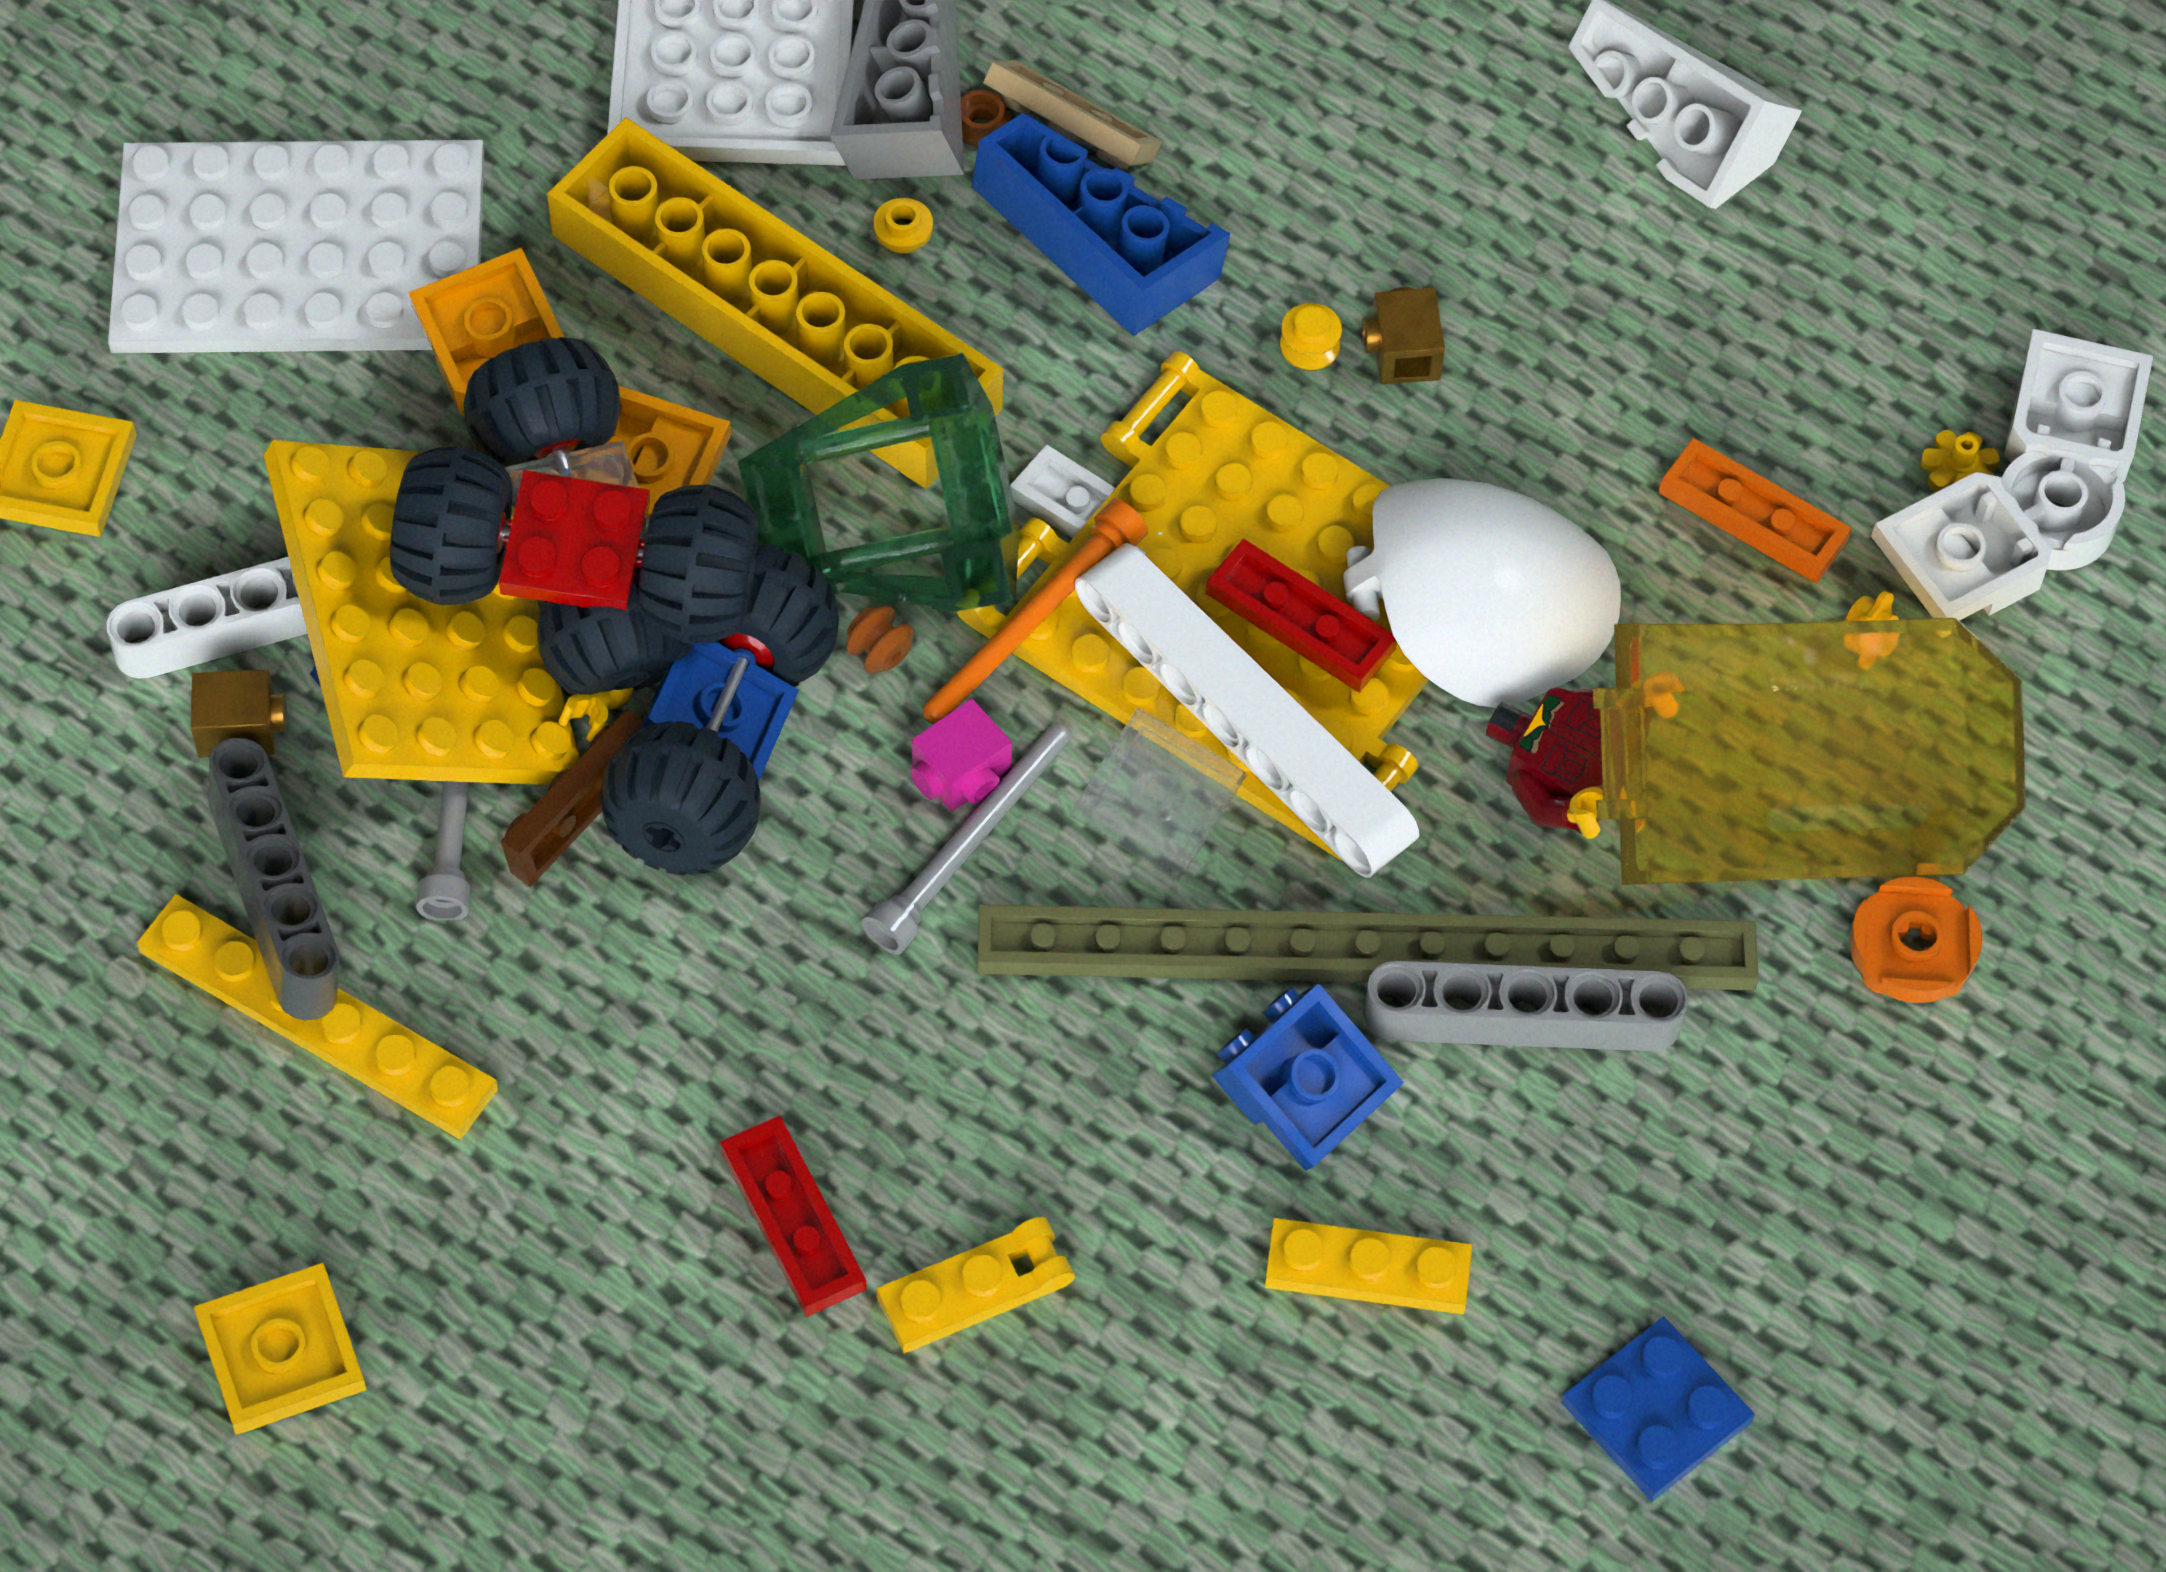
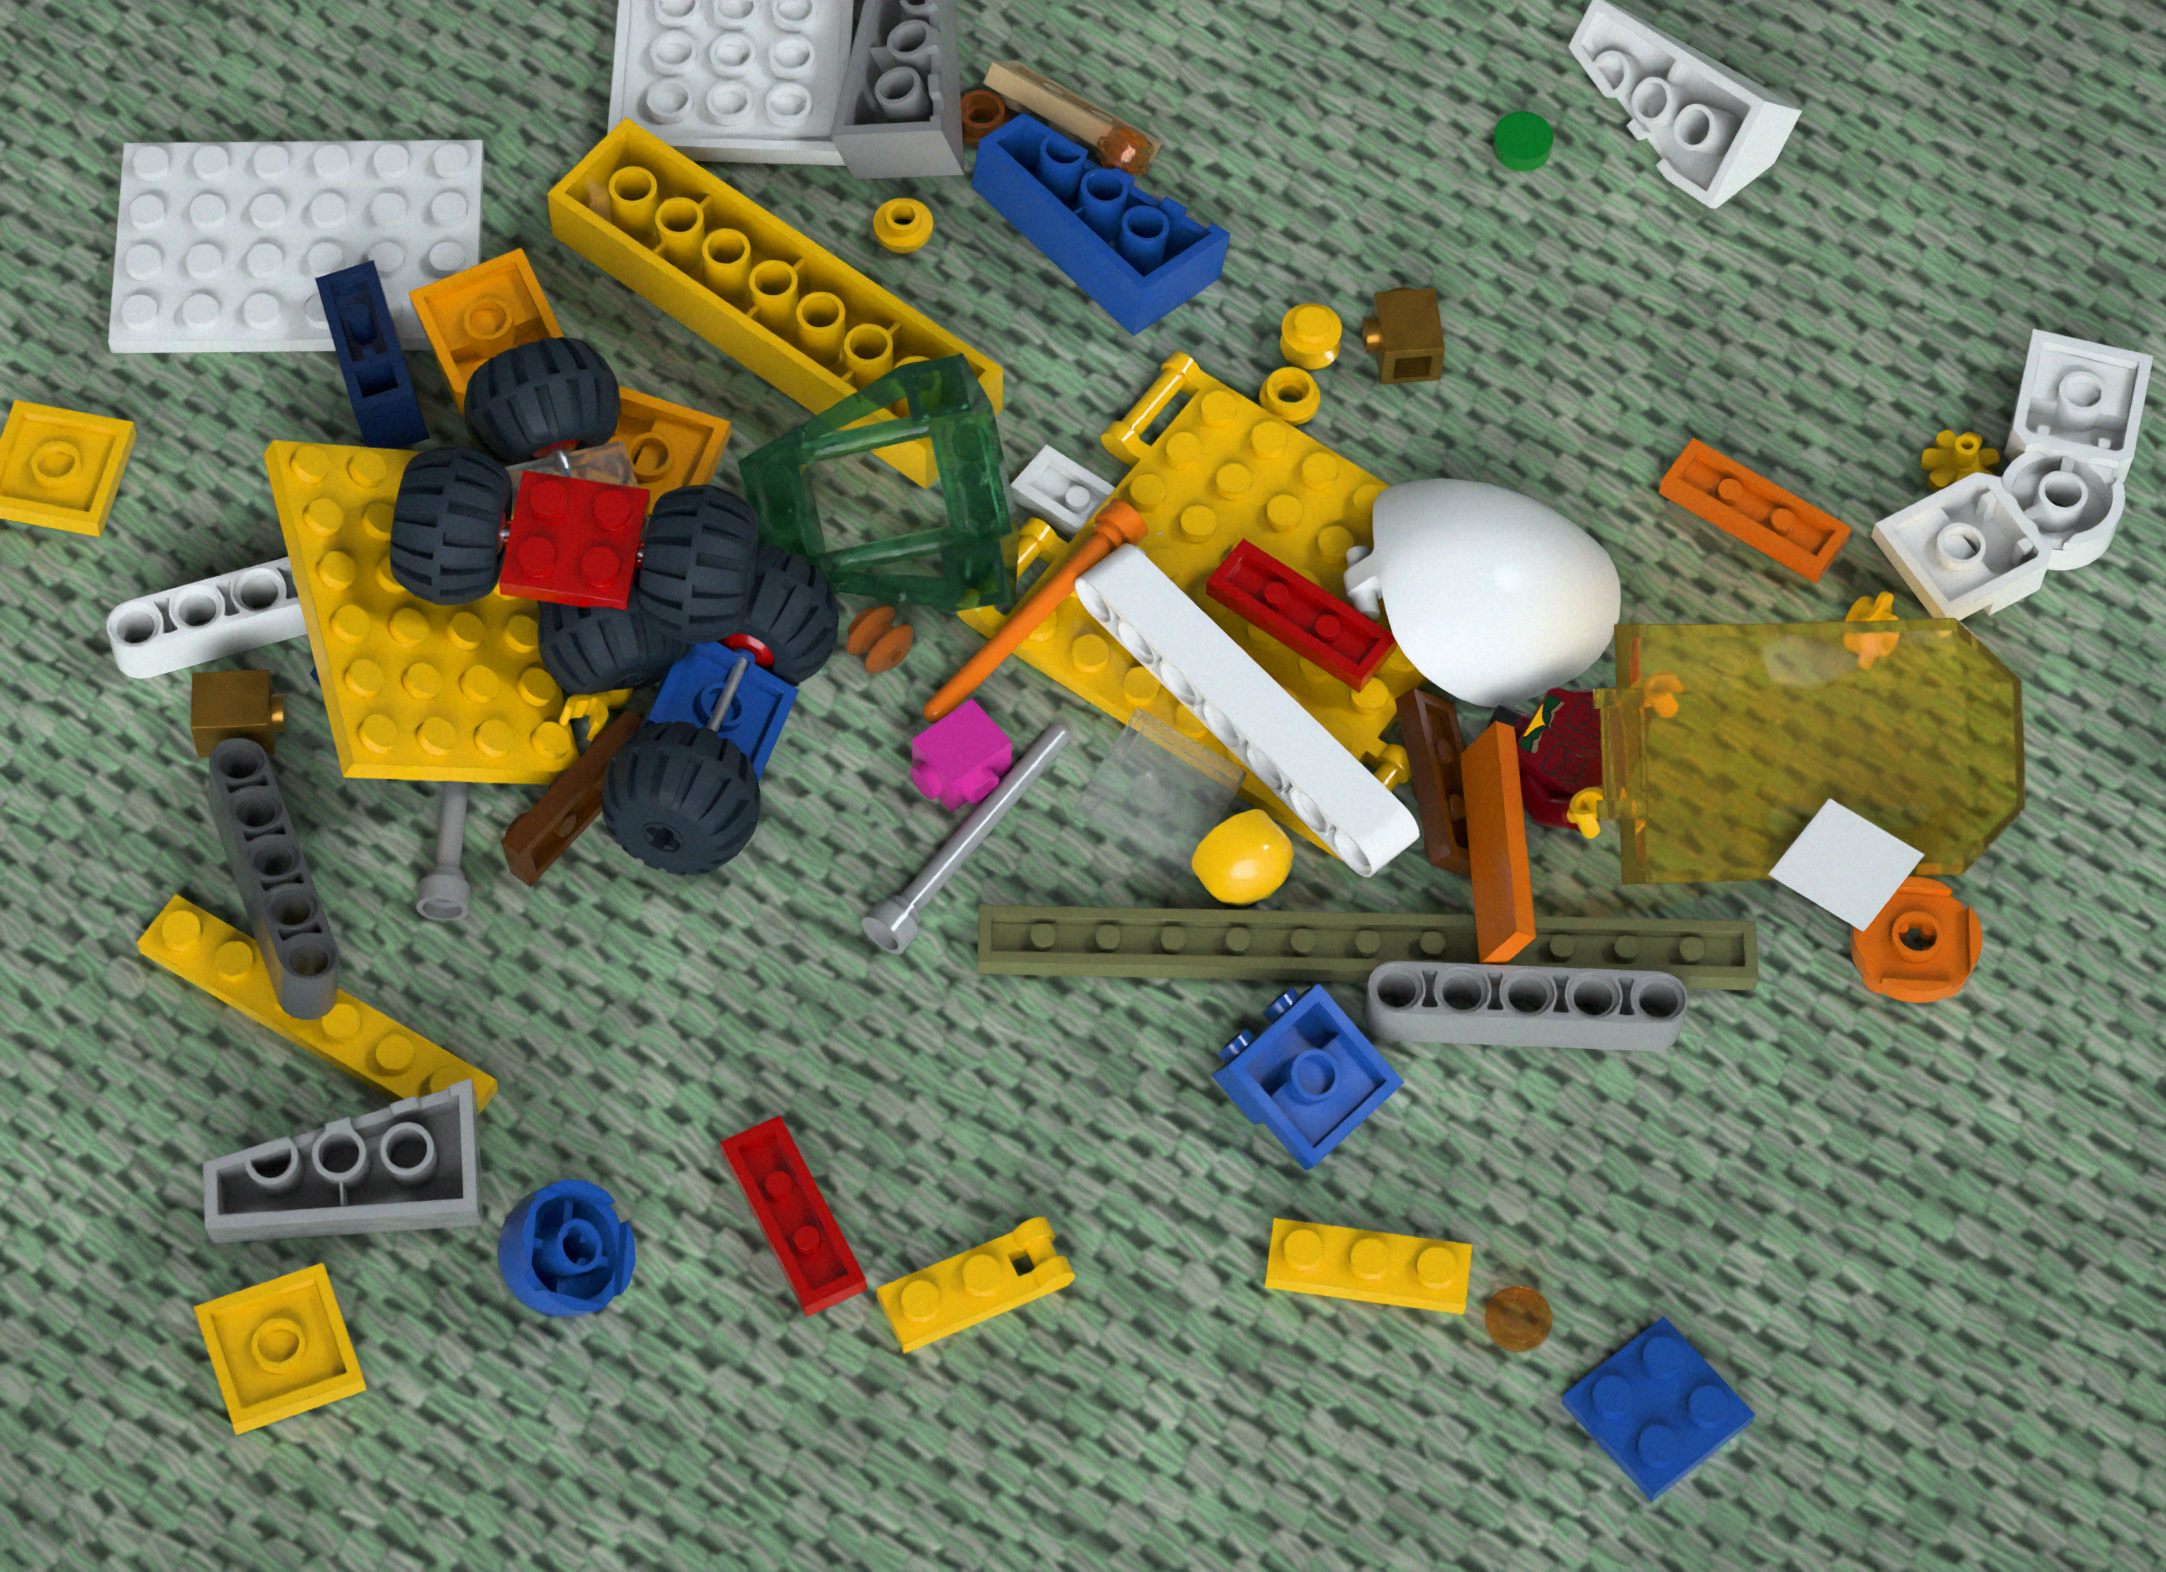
none -> light grey wedge [203,1078,484,1243]
none -> dark blue slope [315,260,430,449]
none -> blue cylinder [497,1179,636,1317]
none -> clear orange plate [1097,125,1154,176]
none -> yellow hair [1191,809,1295,906]
none -> yellow plate [1259,367,1320,426]
none -> reddish brown plate [1395,688,1471,879]
none -> orange tile [1460,721,1536,965]
none -> clear orange plate [1485,1286,1553,1352]
none -> green tile [1493,111,1553,171]
none -> white sticker [1768,798,1925,932]

